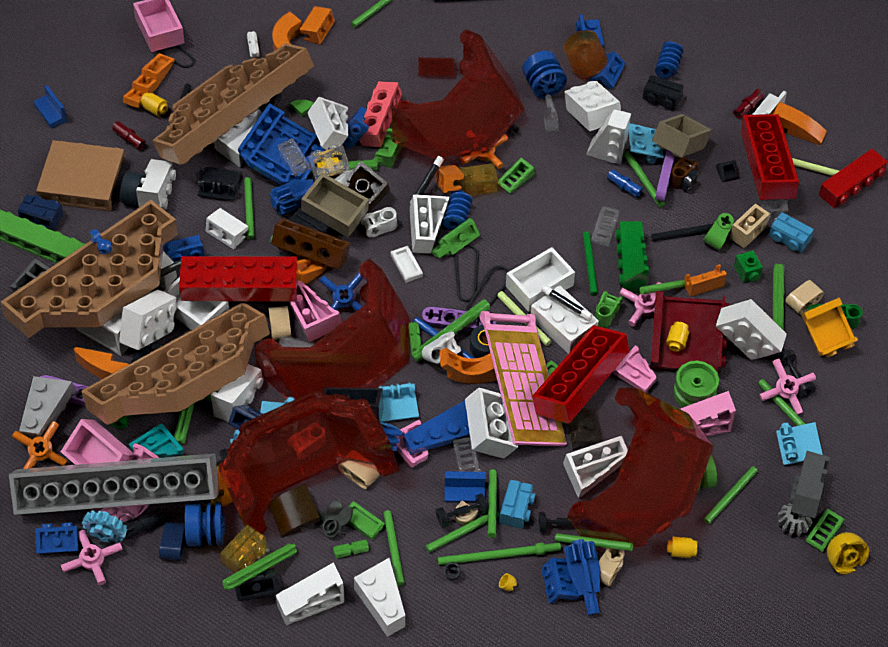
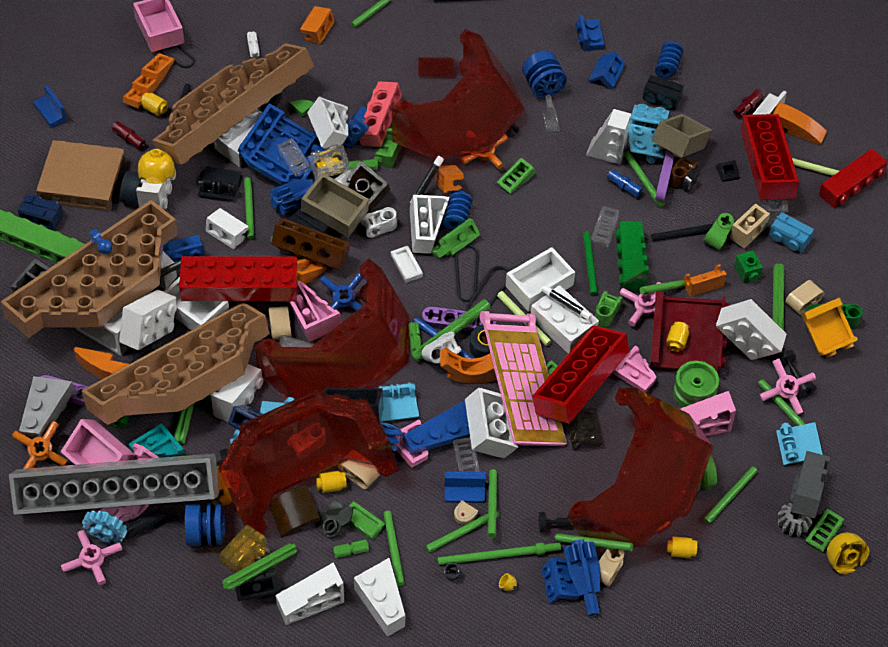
blue bracket [35,523,79,554] -> none
dark blue beam [159,522,186,561] -> none
orange arch [272,12,302,51] -> none
black wheel [435,493,488,528] -> none
clear yellow brick [458,163,498,196] -> none
dark azure brick [499,480,536,529] -> none
clear orange wheel [563,30,608,78] -> none
white wedge [563,436,629,499] -> none
white piece [564,81,621,131] -> none
none -> yellow cylinder [138,149,175,184]
none -> yellow brick [316,471,347,493]
none -> medium azure hinge [630,104,669,129]

